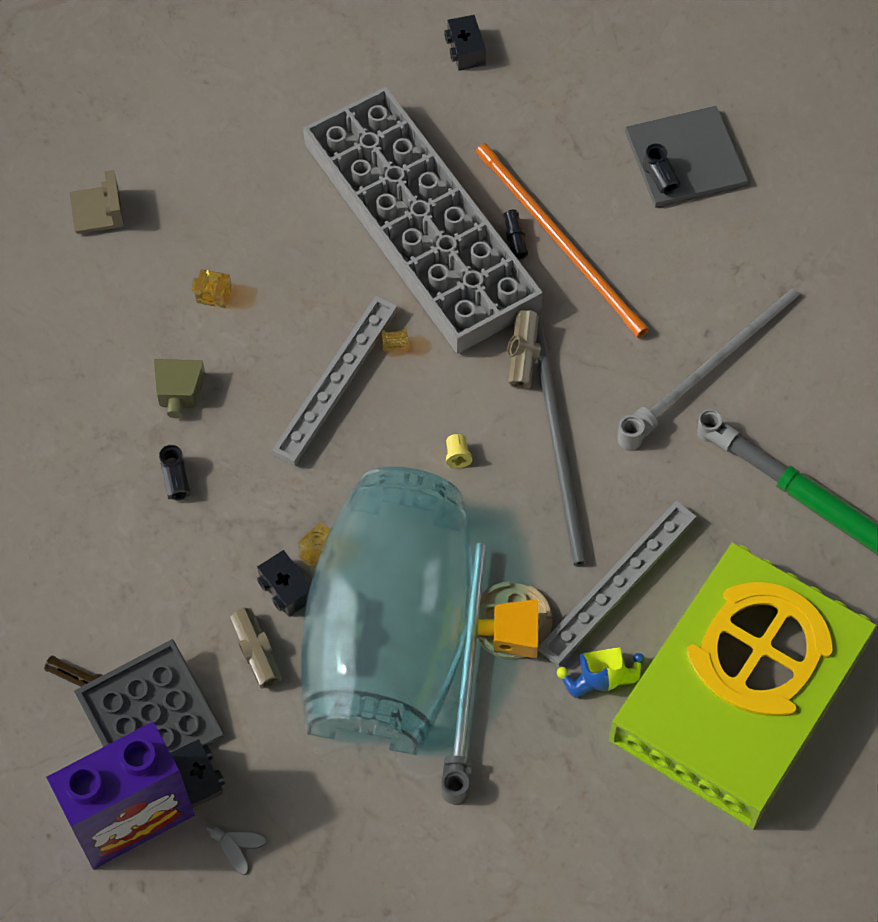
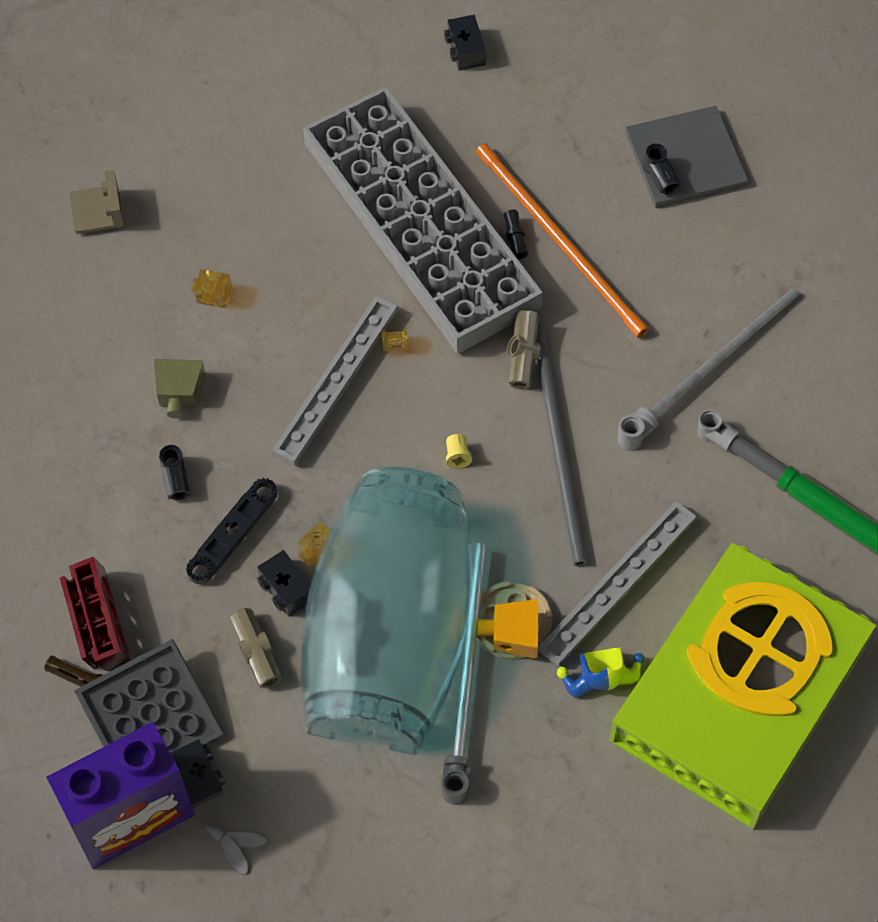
none -> dark red brick [60,556,131,671]
none -> black piece [186,478,278,584]

